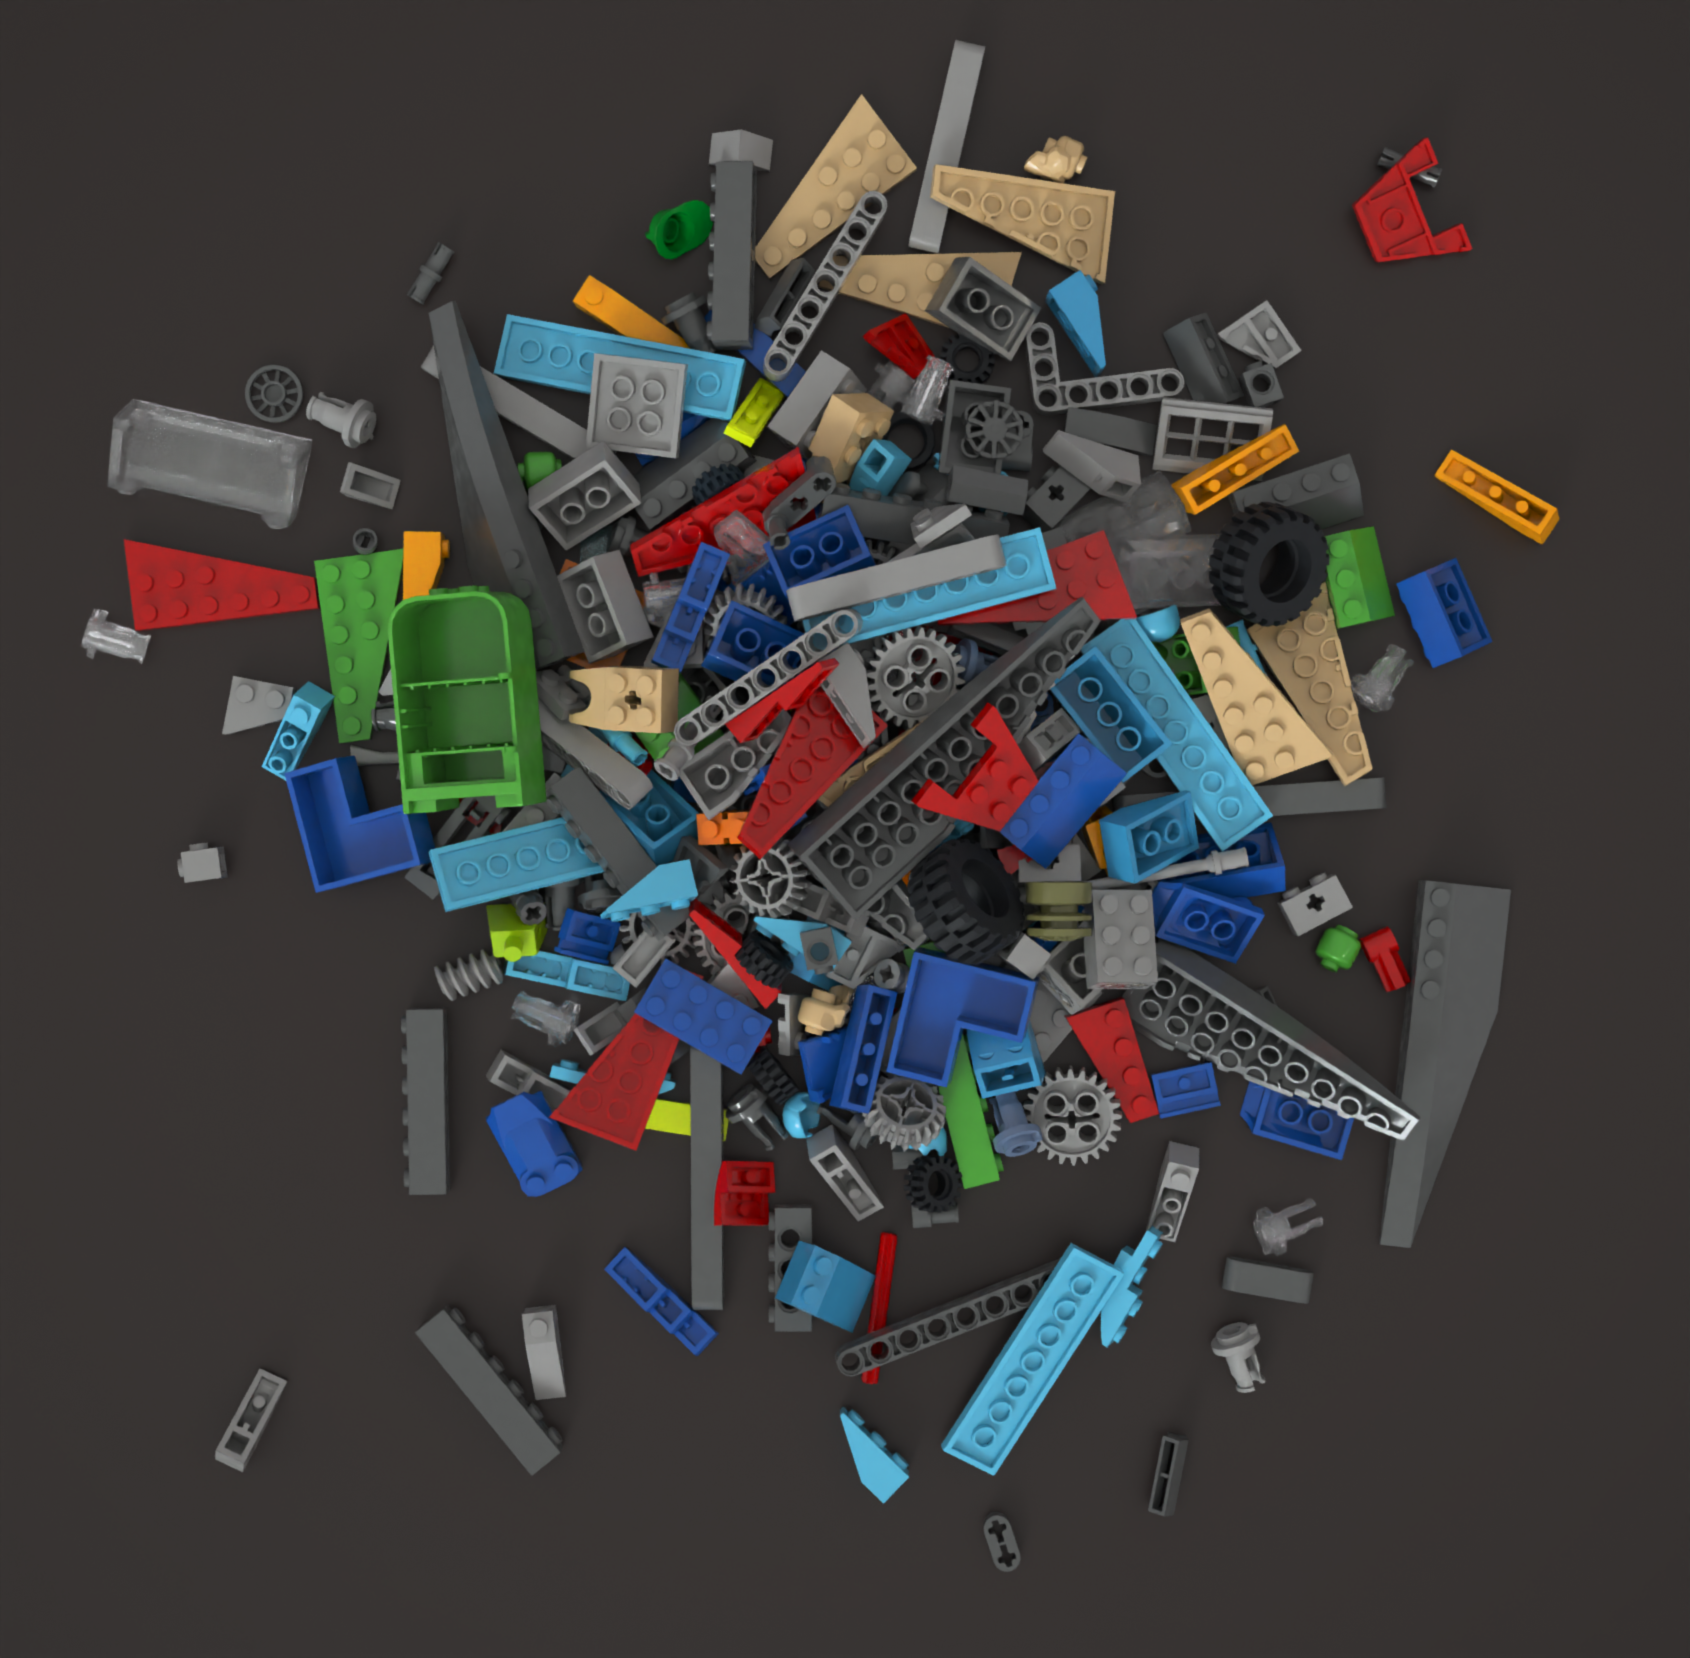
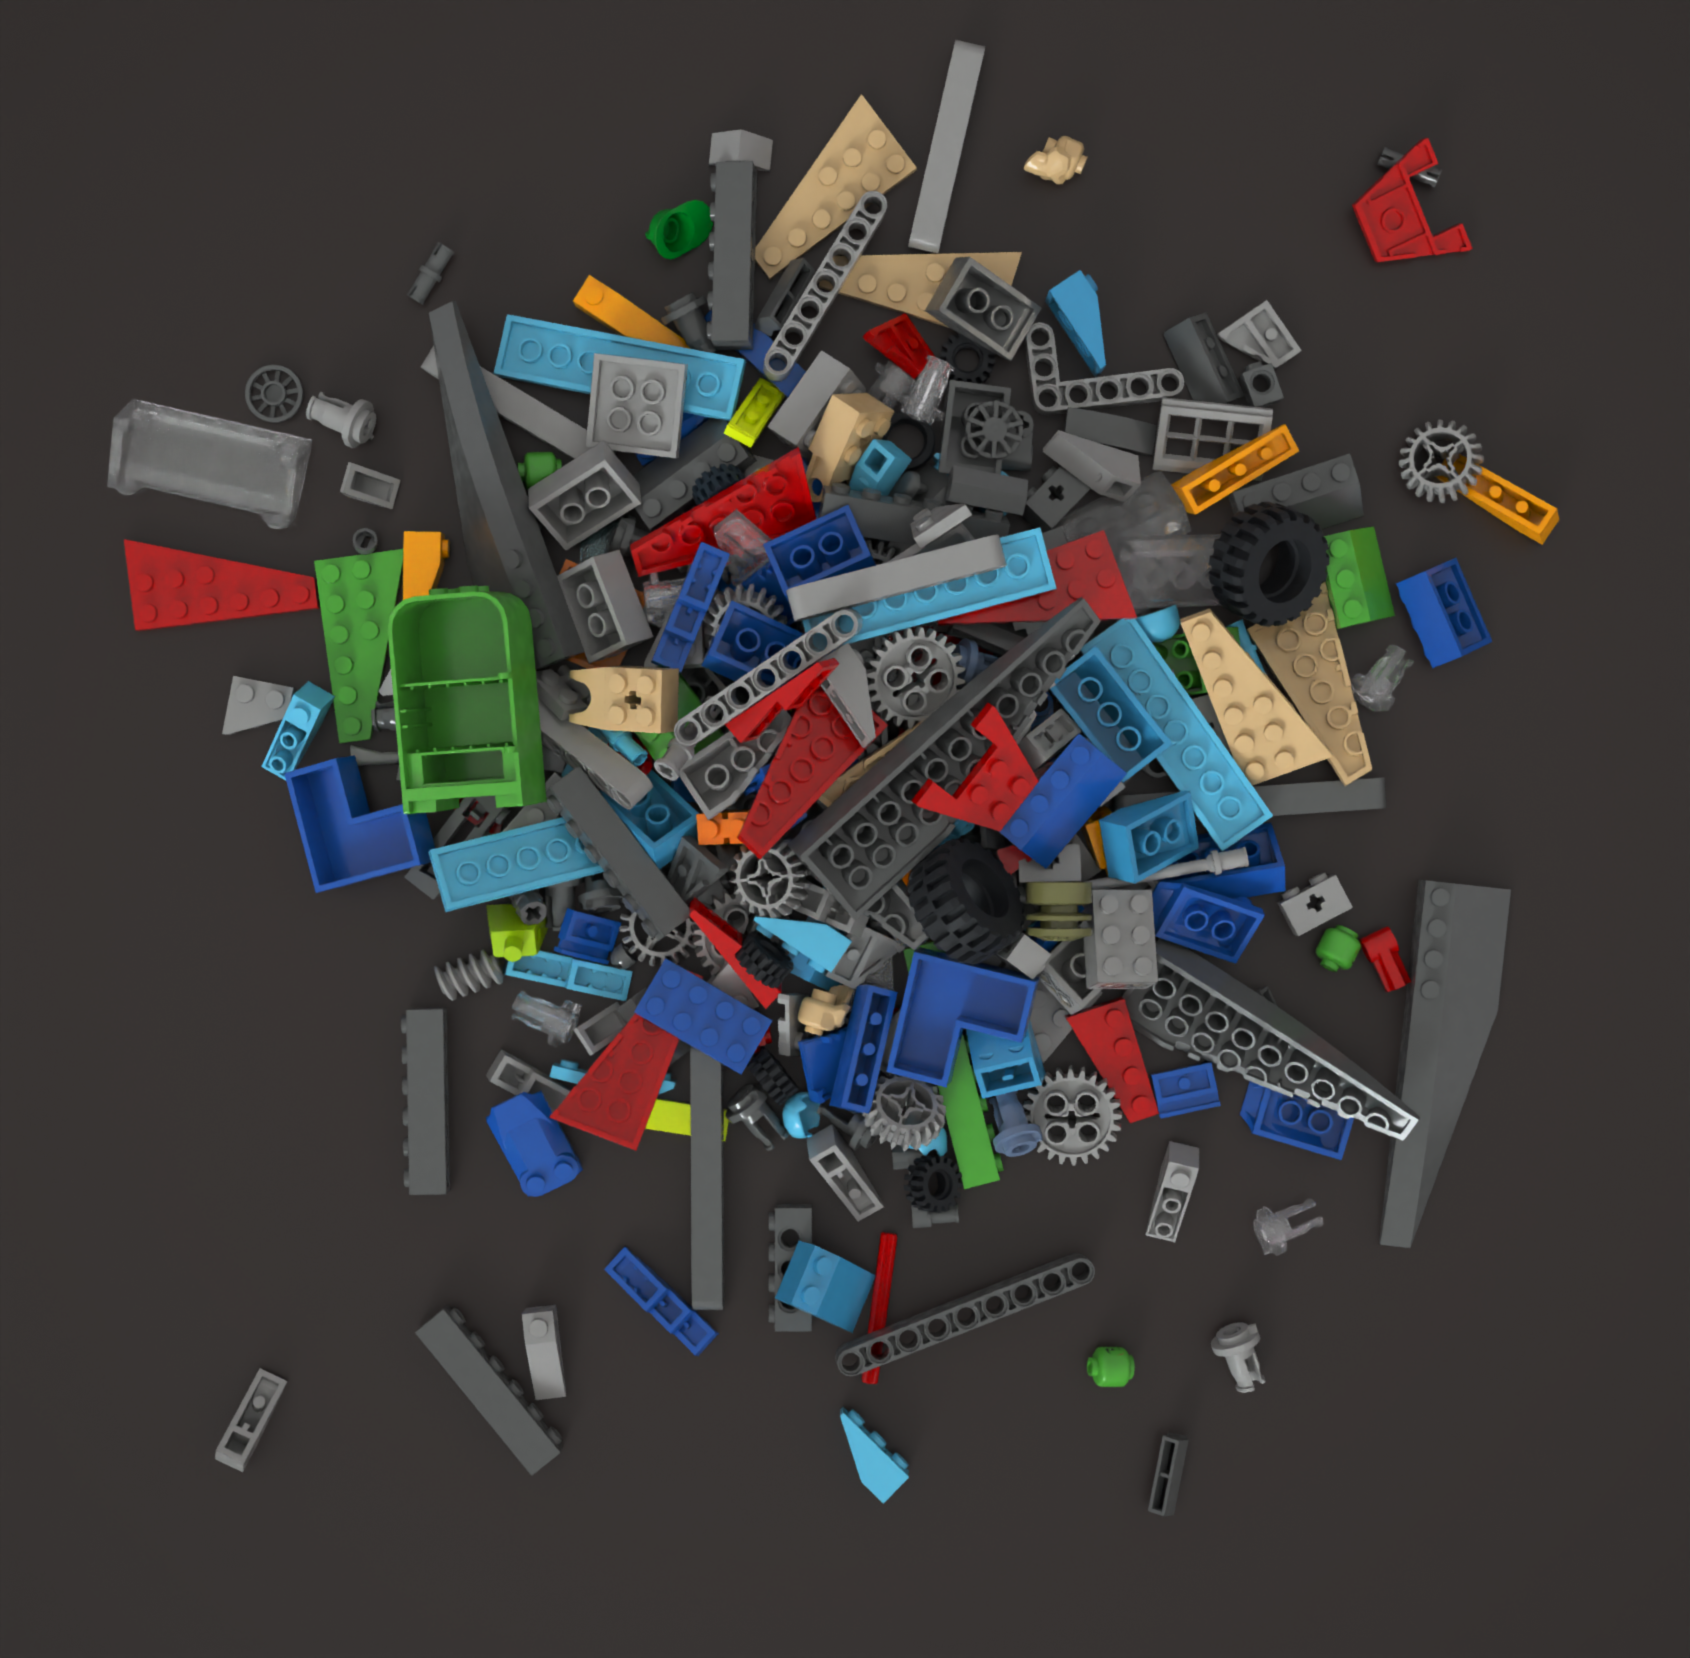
clear piece [81,608,151,664] -> none
light grey brick [178,843,228,883] -> none
medium azure slope [600,859,698,922] -> none
light grey tile [613,930,676,988] -> none
red slope [714,1161,776,1226] -> none
dark grey beam [762,456,836,550] -> none
dark grey brick [800,926,839,975] -> none
light grey wheel [874,959,910,994] -> none
tan wing [930,164,1115,285] -> none
medium azure plate [941,1243,1124,1476] -> none
dark grey beam [983,1512,1021,1572] -> none
medium azure slope [1101,1226,1163,1348] -> none
dark grey beam [1221,1257,1314,1304] -> none
none -> bright green head [1087,1347,1135,1387]
none -> light grey gear [1399,419,1484,503]

